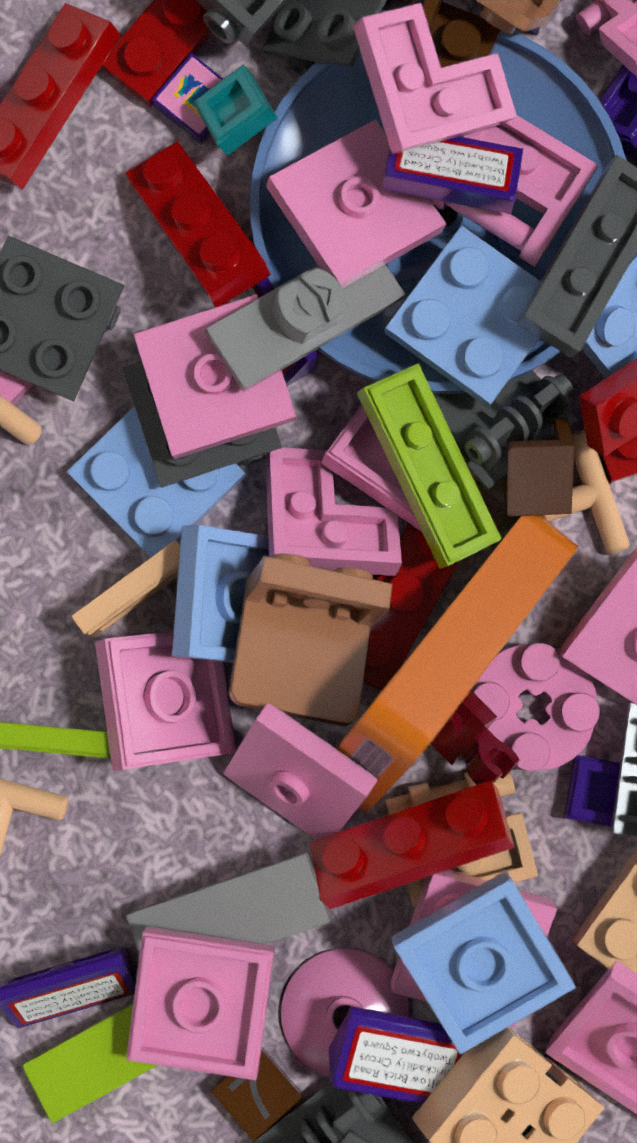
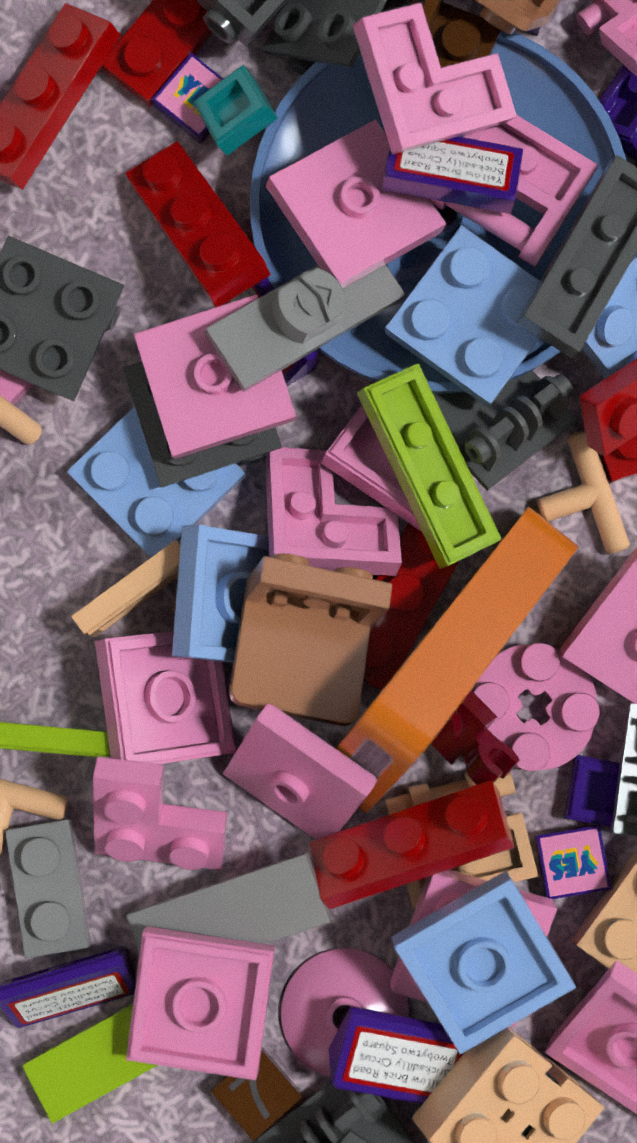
reddish brown panel [502,418,574,516] -> none
none -> light grey plate [5,818,92,959]
none -> bright pink plate [93,757,227,870]
none -> tile [534,824,611,899]

